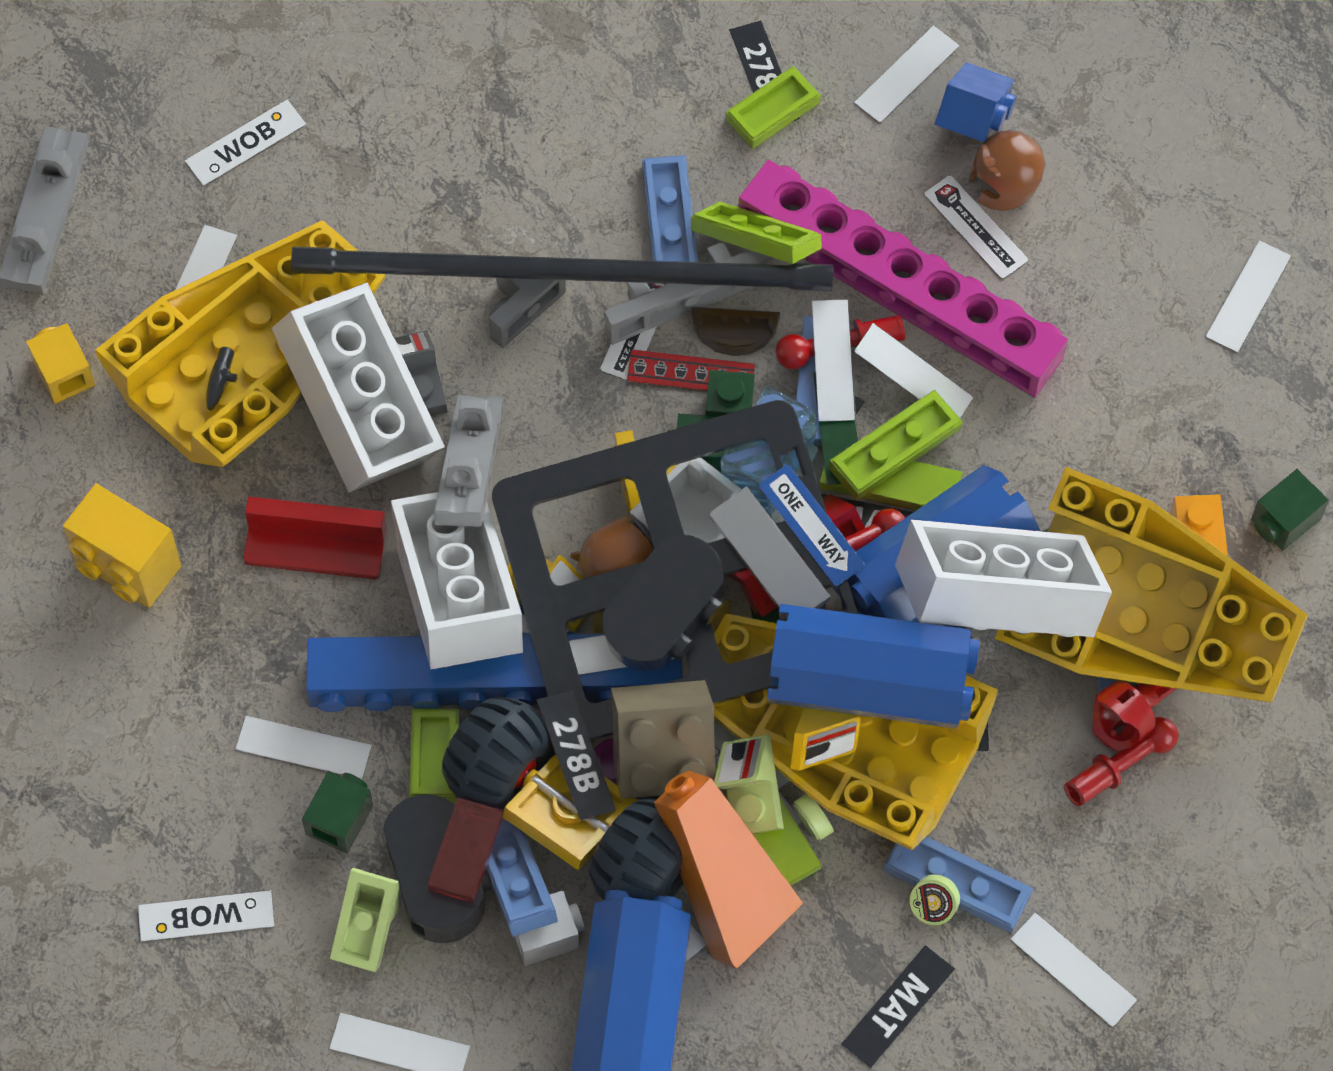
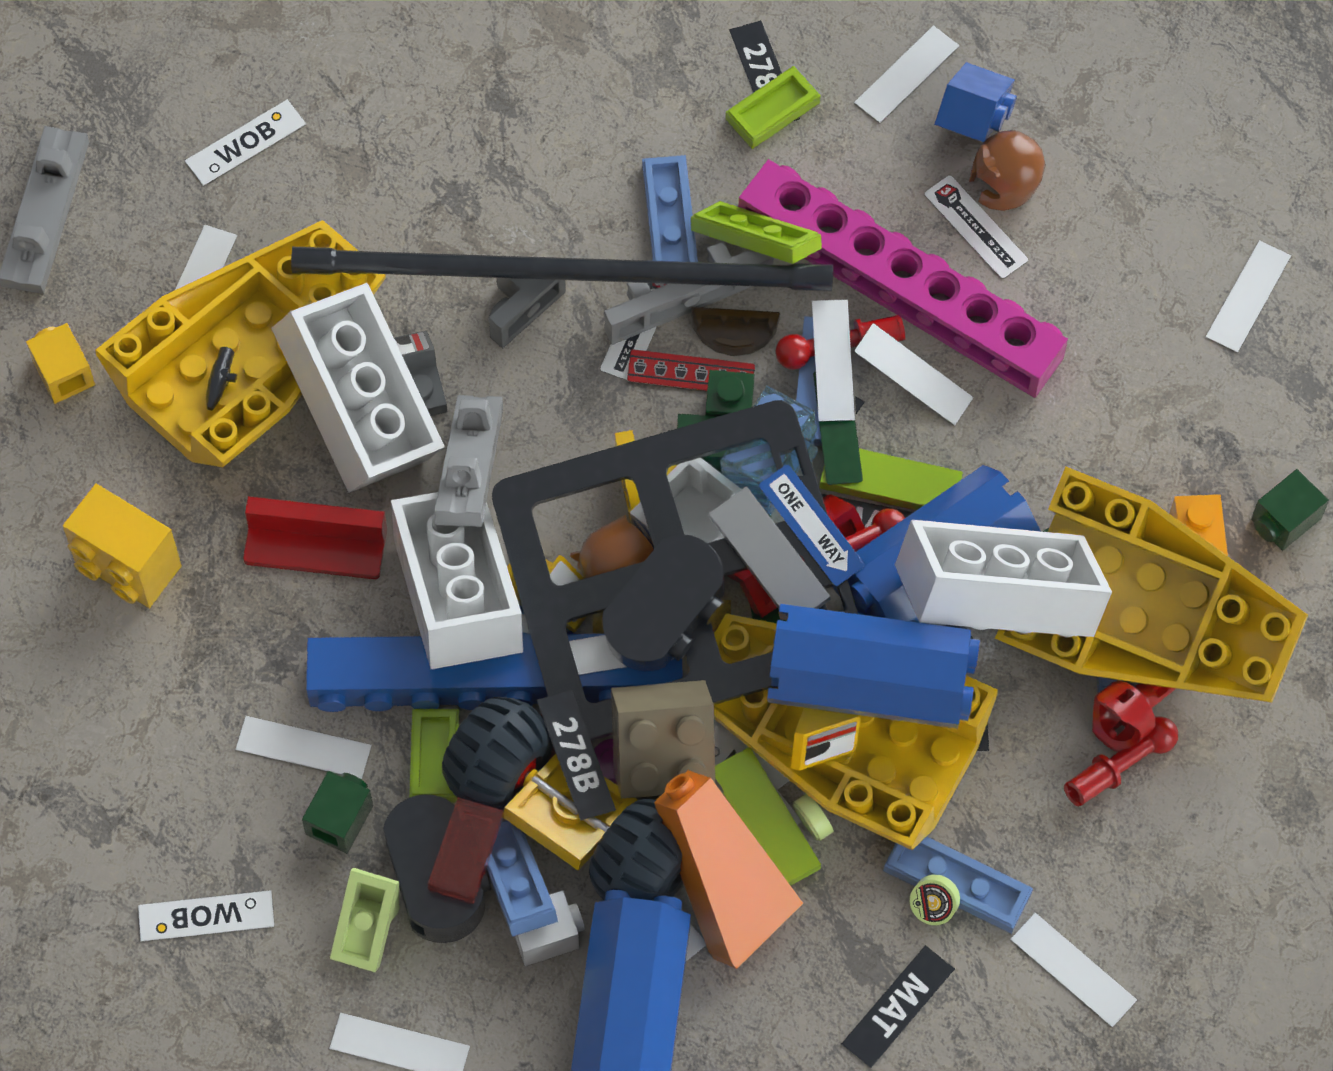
yellowish green slope [714,735,784,834] -> none
lime tile [828,389,963,501] -> none

